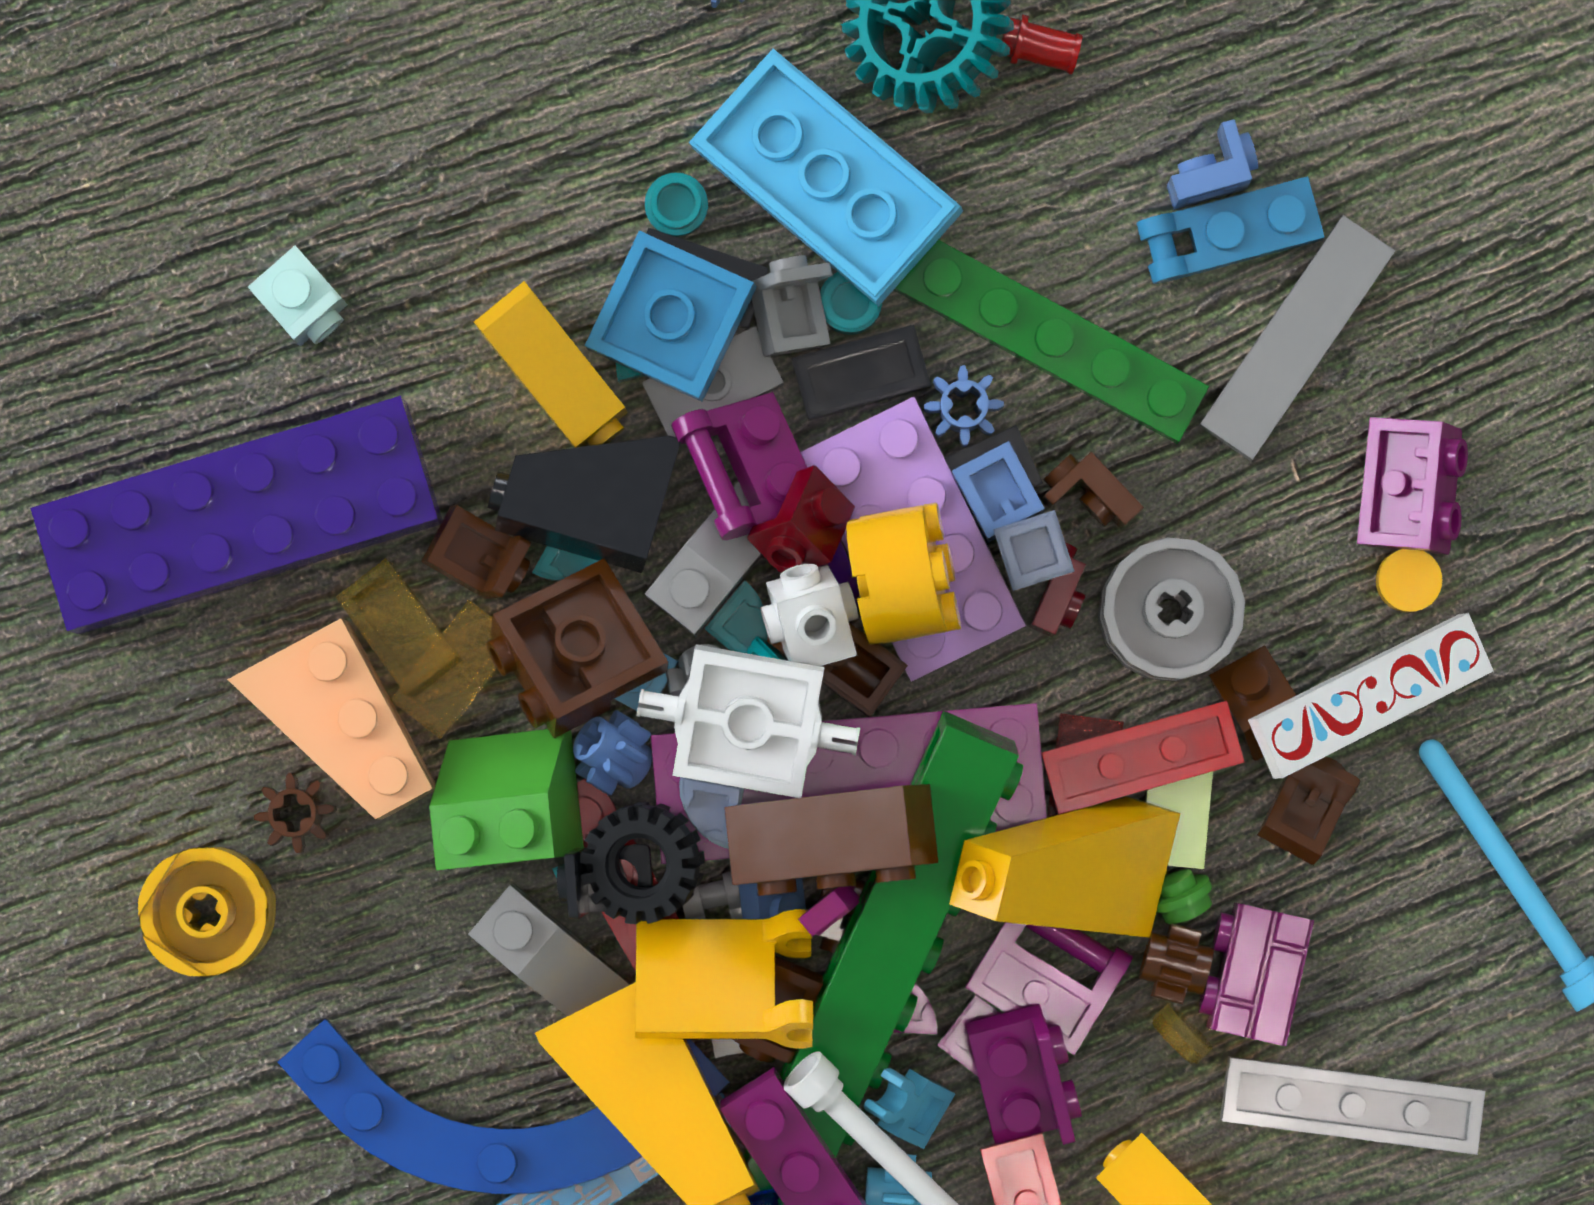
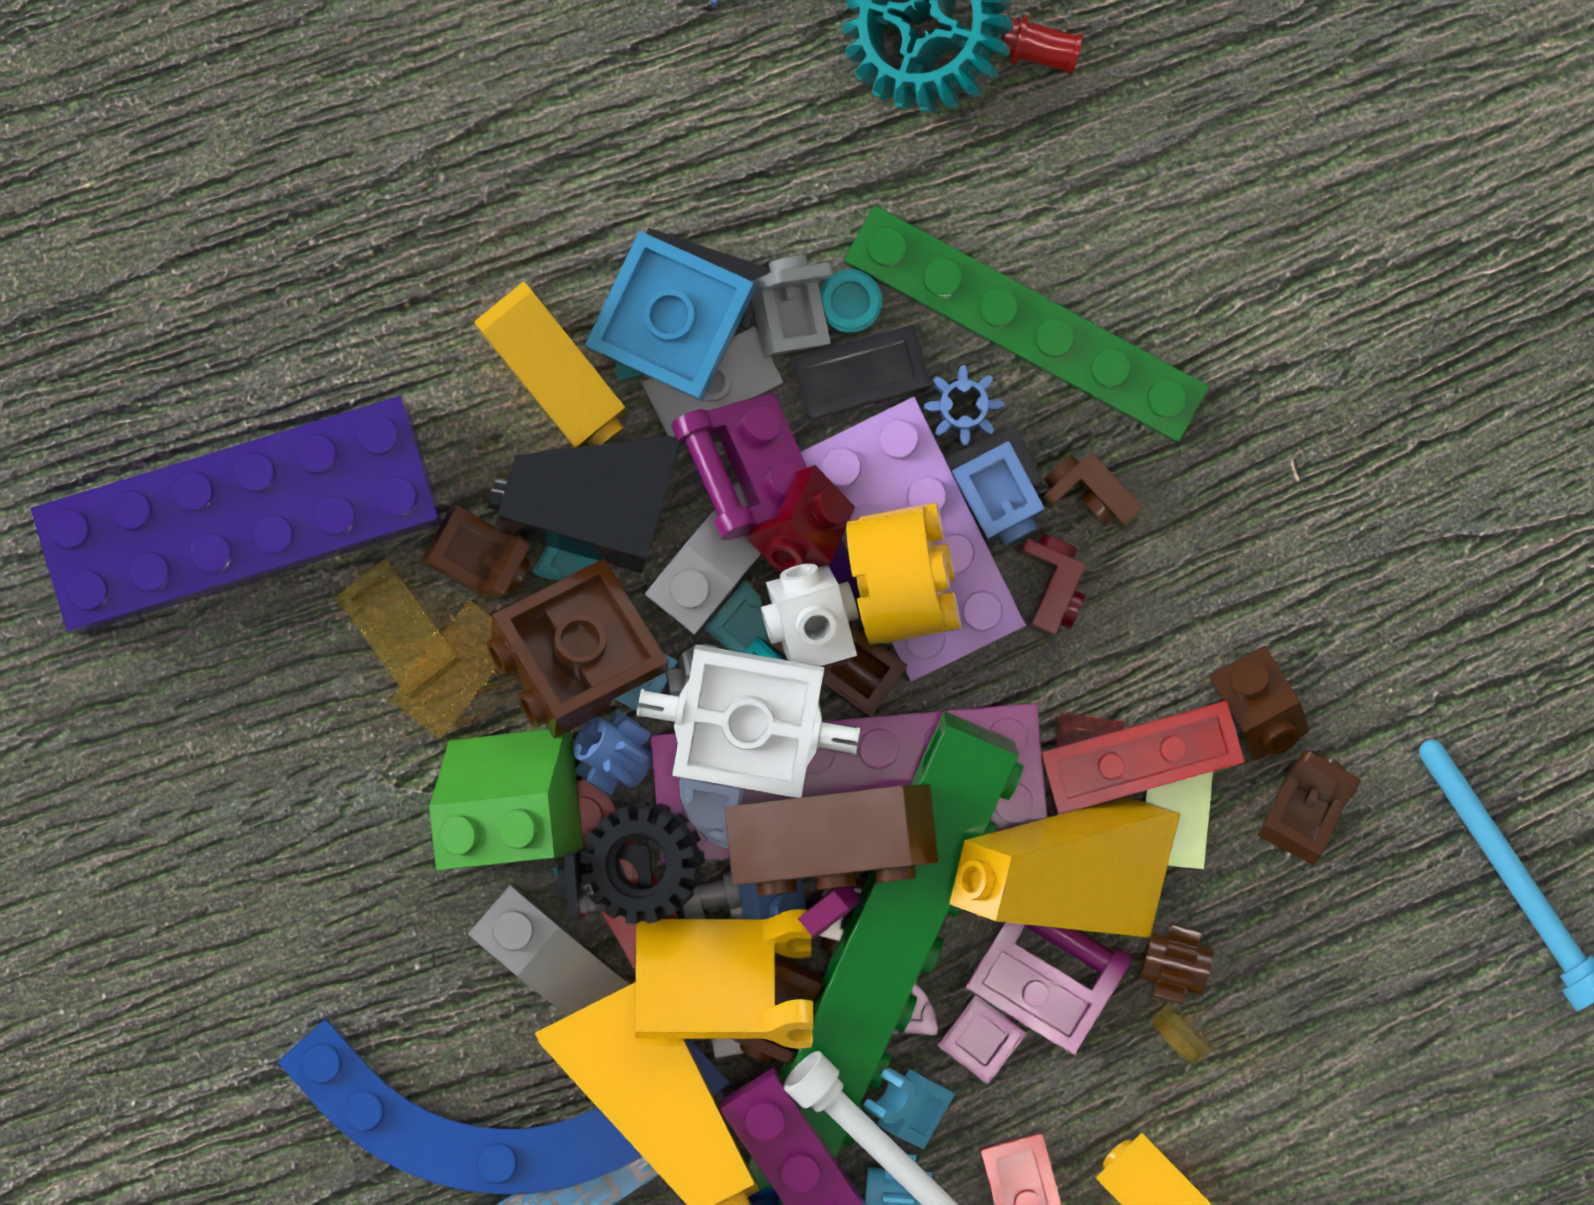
yellow brick [138,847,276,977] -> none
light nougat wedge [227,618,436,819] -> none
light aqua bracket [248,245,348,346] -> none
reddish brown gear [254,773,337,853] -> none
teal plate [645,173,708,237] -> none
medium azure tile [689,49,963,307] -> none
magenta bracket [965,1004,1082,1145] -> none
sand blue tile [993,510,1074,591] -> none
light grey wheel [1098,537,1245,682] -> none
dark azure plate [1136,176,1325,284] -> none
bright green plate [1156,869,1212,924] -> none
medium blue bracket [1167,119,1258,210] -> none
light grey tile [1198,215,1396,461] -> none
brick [1198,902,1314,1046] -> none
plate [1220,1056,1485,1155] -> none
white tile [1248,613,1493,779] -> none
bracket [1357,417,1468,555] -> none
yellow tile [1376,549,1442,613] -> none

